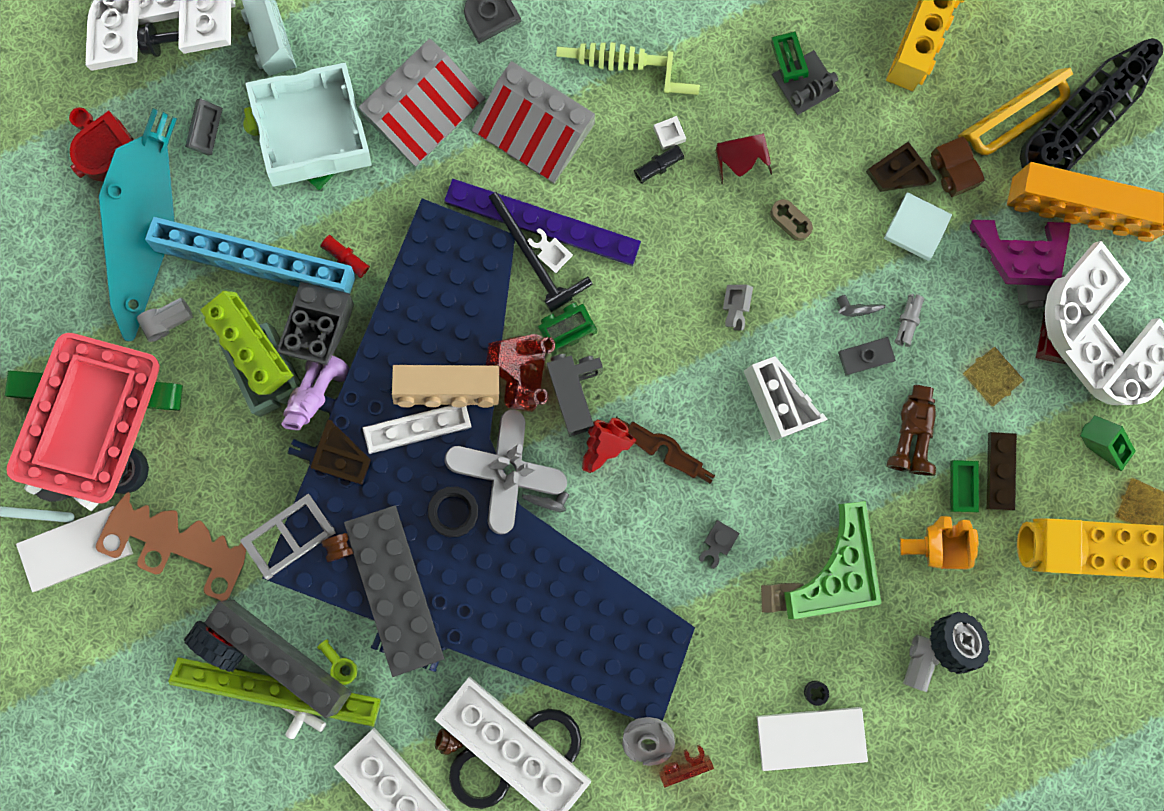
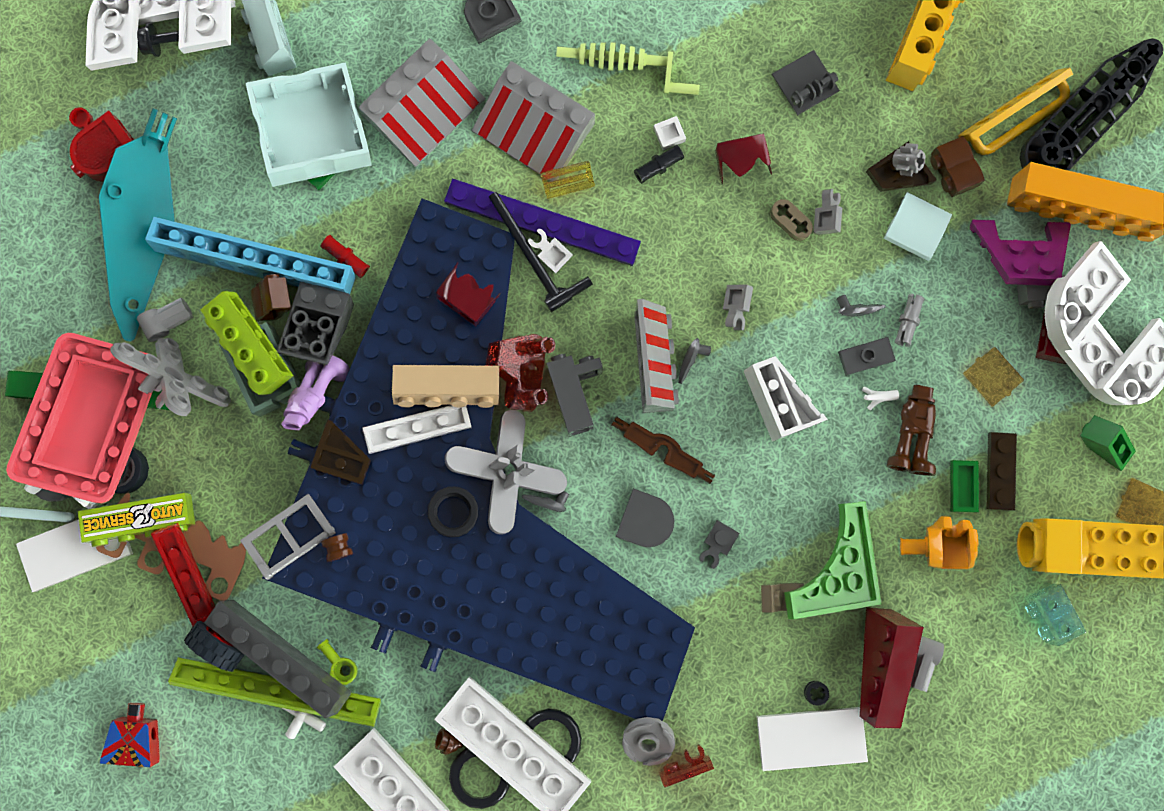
dark grey plate [185,98,223,156] -> none
lime plate [243,107,260,136] -> none
dark grey plate [344,505,445,677] -> none
green window [538,302,597,356] -> none
red rock [582,418,636,473] -> none
green tile [771,31,809,83] -> none
black wheel [930,612,990,674] -> none
none -> brick [78,493,195,547]
none -> torso [100,703,160,767]
none -> light grey piece [110,338,231,416]
none -> red tile [151,523,215,627]
none -> reddish brown brick [251,274,291,322]
none -> dark red piece [436,262,501,326]
none -> clear yellow tile [540,160,595,199]
none -> dark grey tile [615,488,674,547]
none -> light grey slope [634,299,679,413]
none -> dark grey bar [678,338,711,384]
none -> light grey plate [813,189,842,235]
none -> dark red wedge [859,607,924,729]
none -> white bar [862,387,899,410]
none -> light grey gear [893,143,925,176]
none -> clear light blue brick [1024,583,1086,646]

